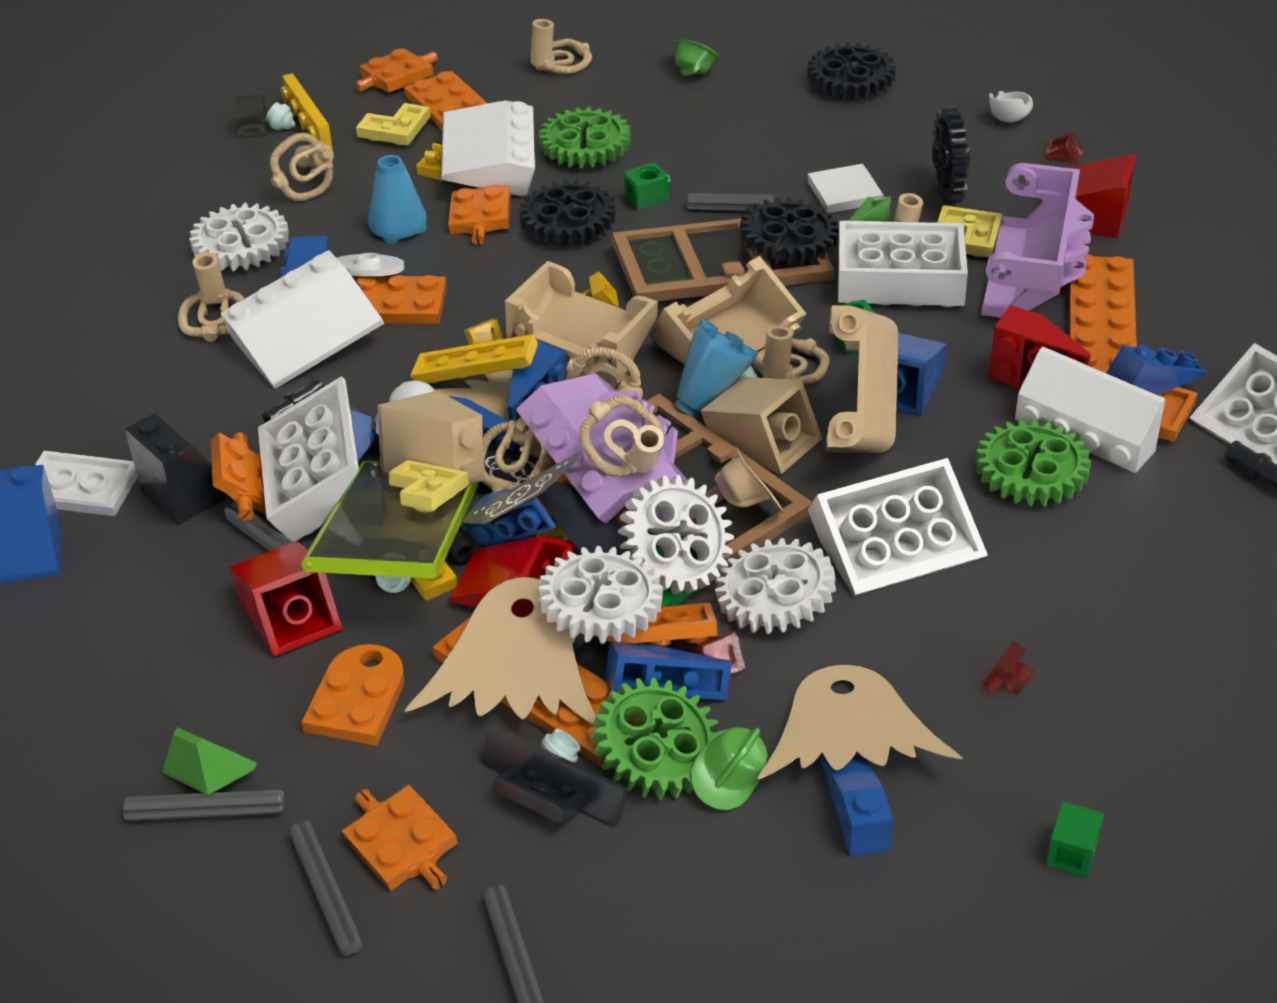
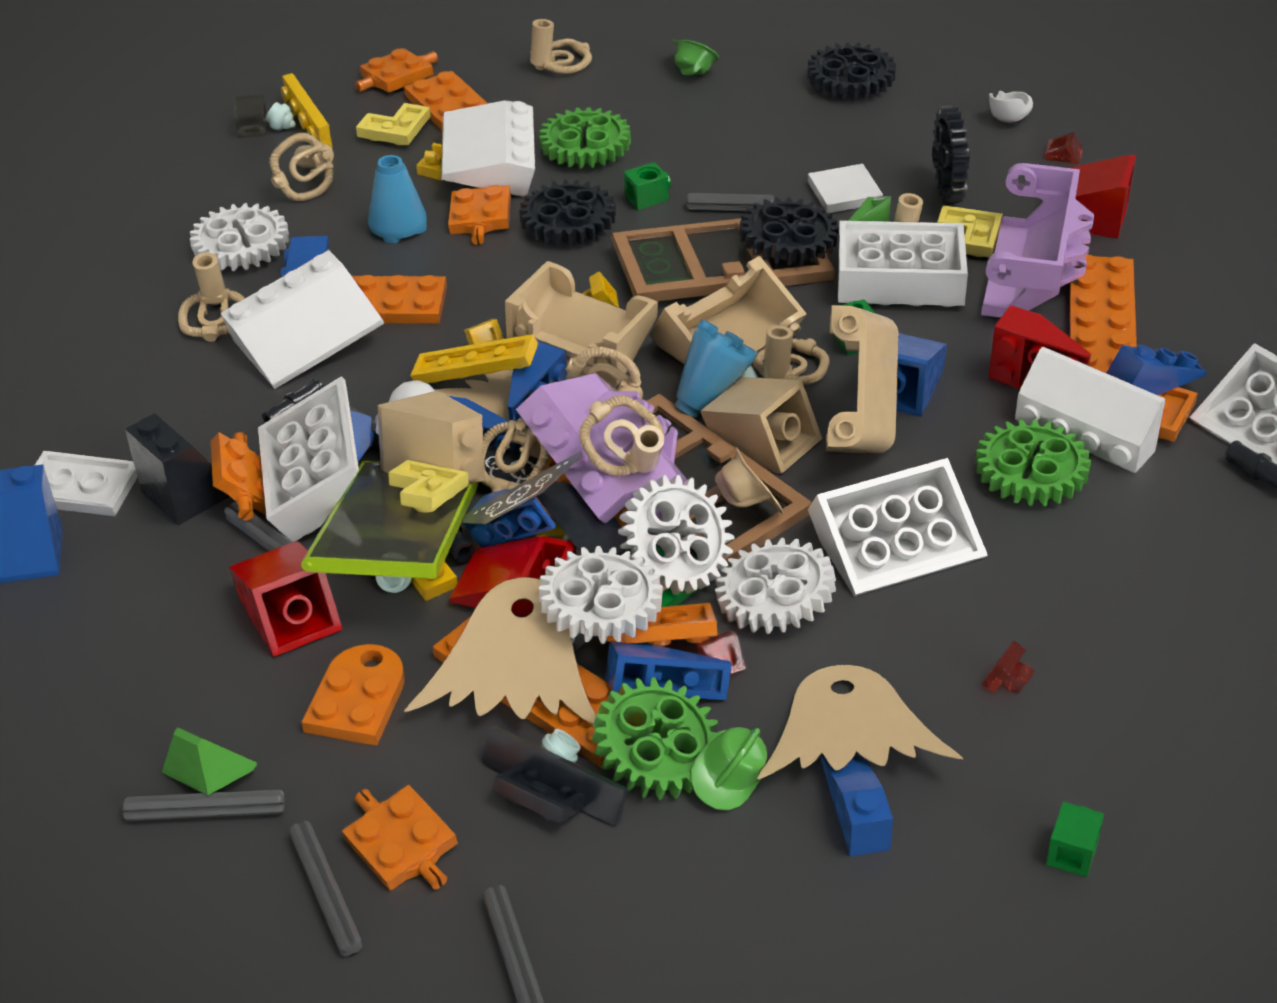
white piece [337,253,404,276] -> none

